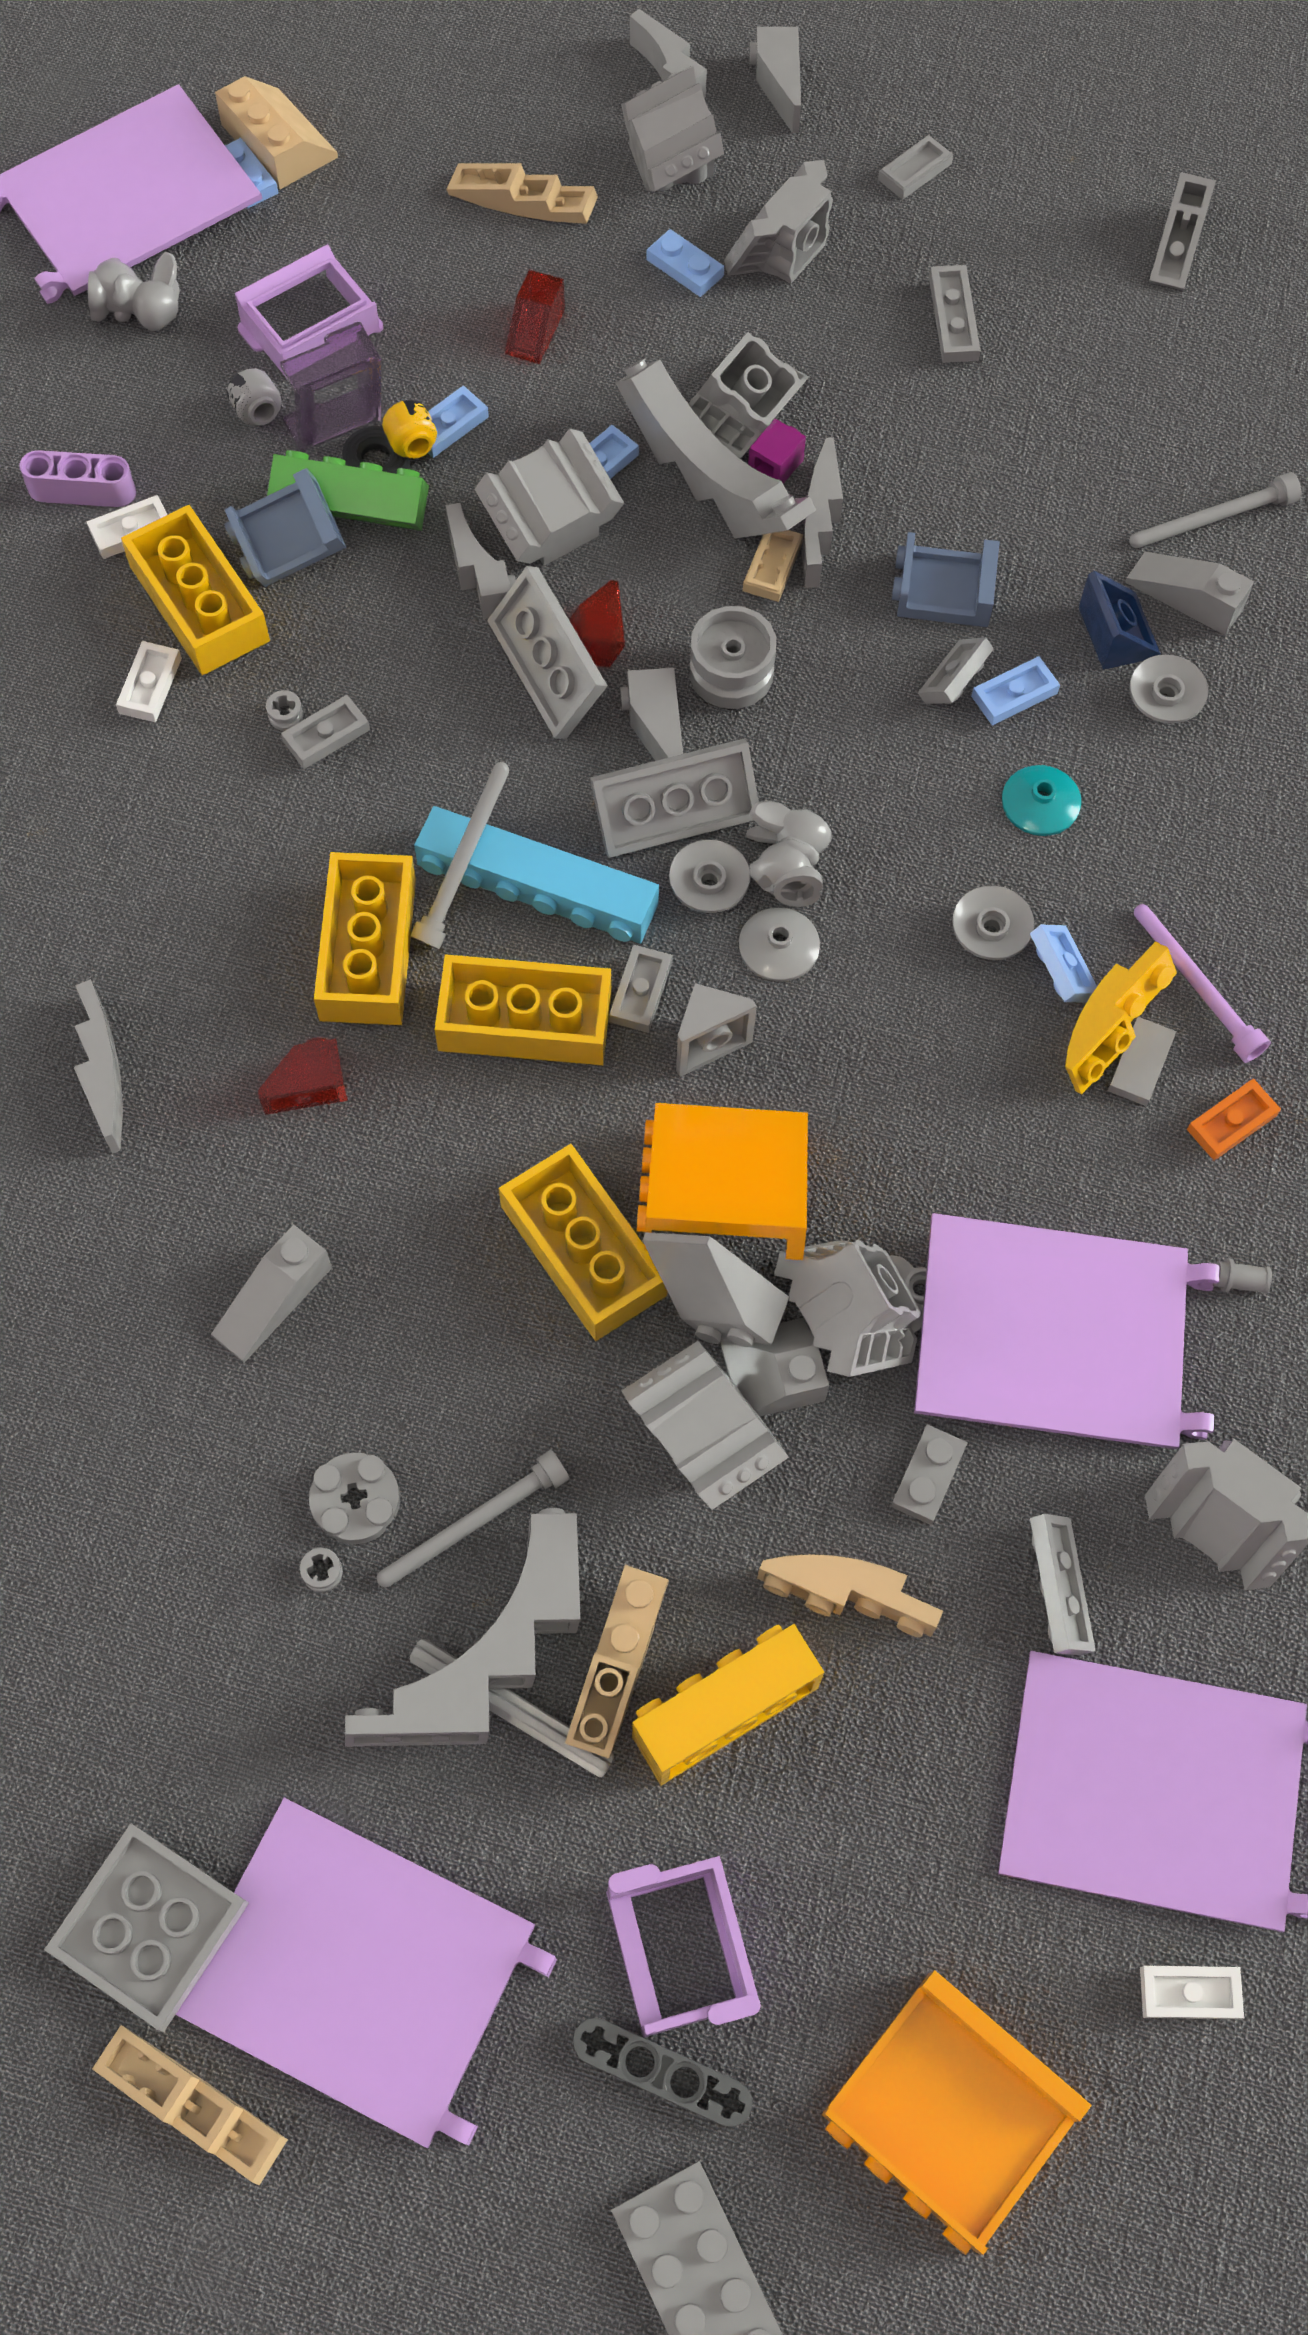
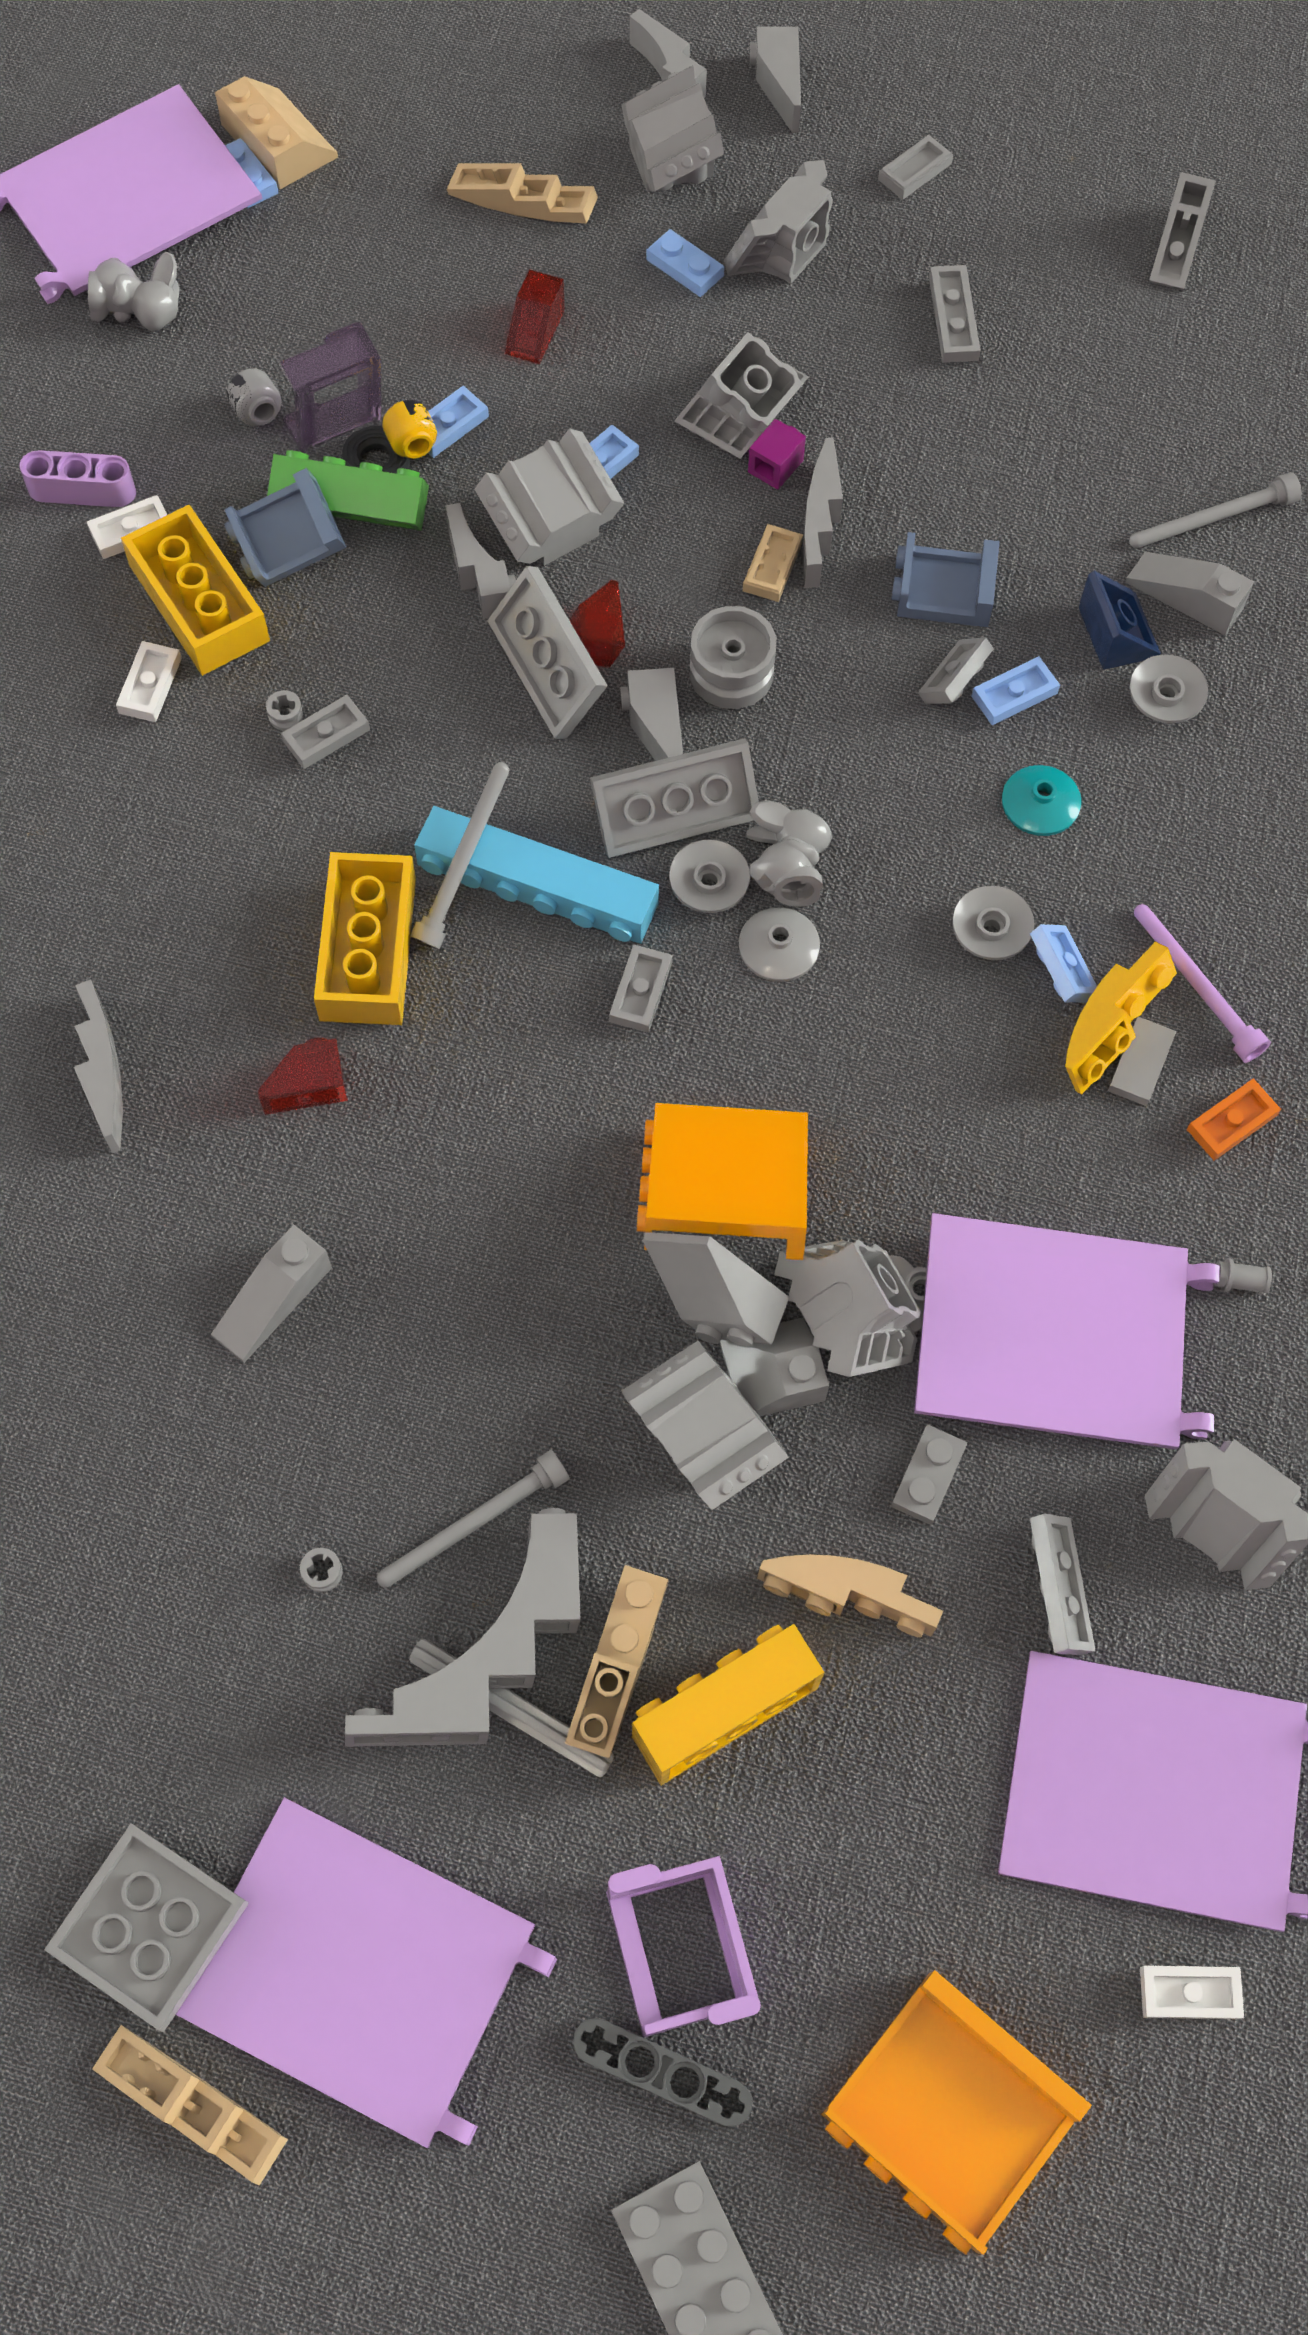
lavender piece [235,244,383,379] -> none
light grey plate [309,1453,400,1544] -> none
yellow brick [434,954,611,1065] -> none
yellow brick [499,1144,668,1342] -> none
light grey arch [616,359,816,539] -> none
light grey slope [676,983,757,1077] -> none

